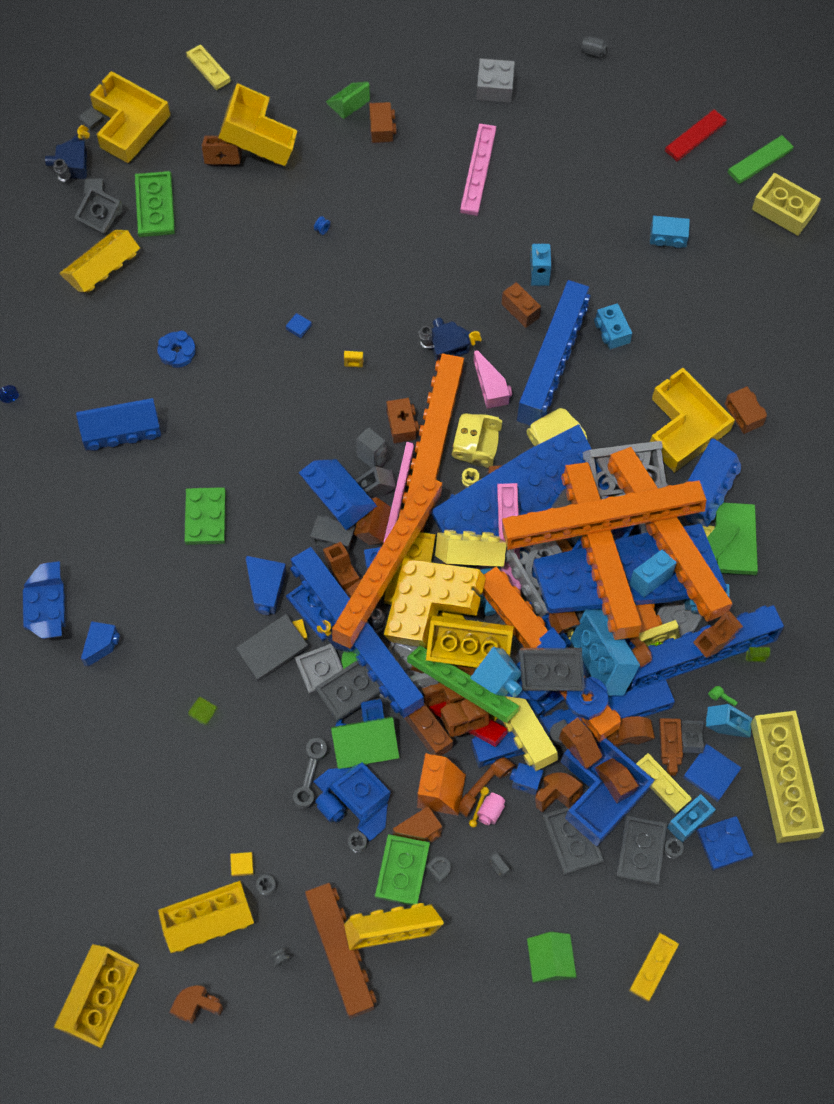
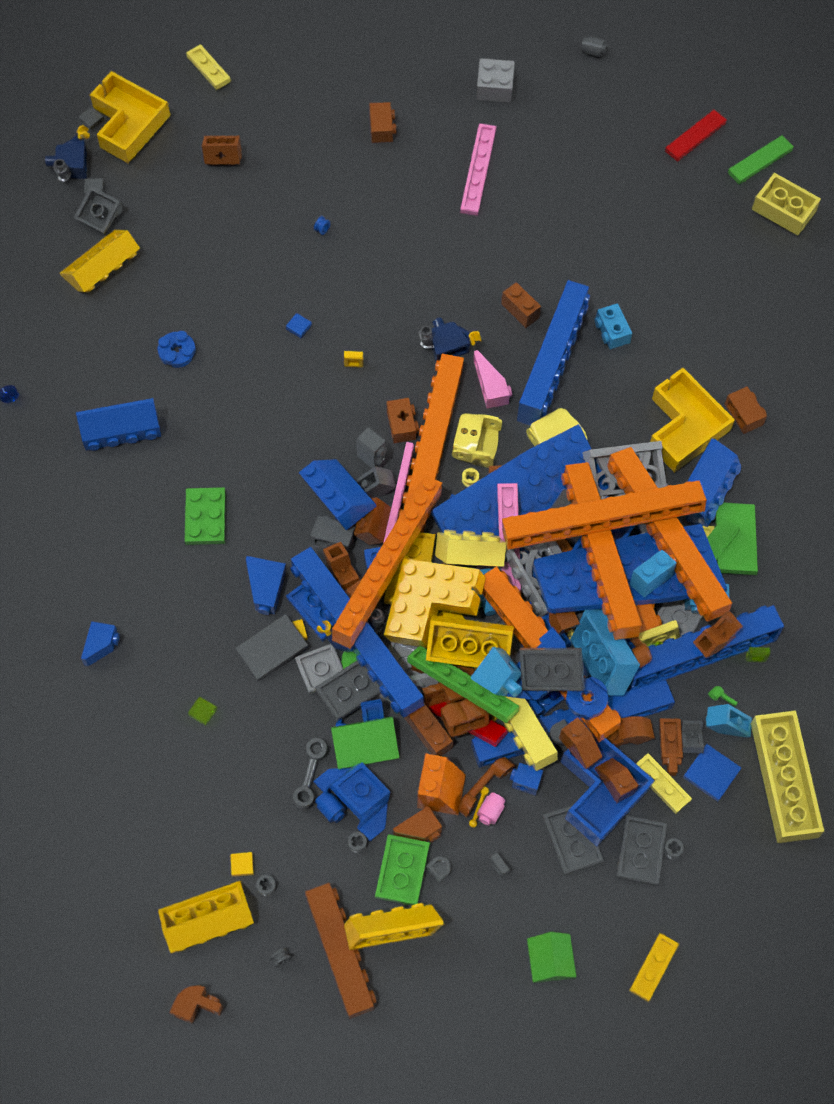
blue piece [23,561,65,639] -> none
yellow slope [54,944,139,1048] -> none
bright green tile [135,171,175,237] -> none
yellow piece [218,83,298,166] -> none
bright green slope [326,81,370,119] -> none
dark azure torso [530,244,551,286] -> none
dark orange brick [535,772,583,812] -> none
dark azure brick [650,216,690,248] -> none
dark azure brick [667,794,716,843] -> none
blue plate [697,816,753,870] -> none

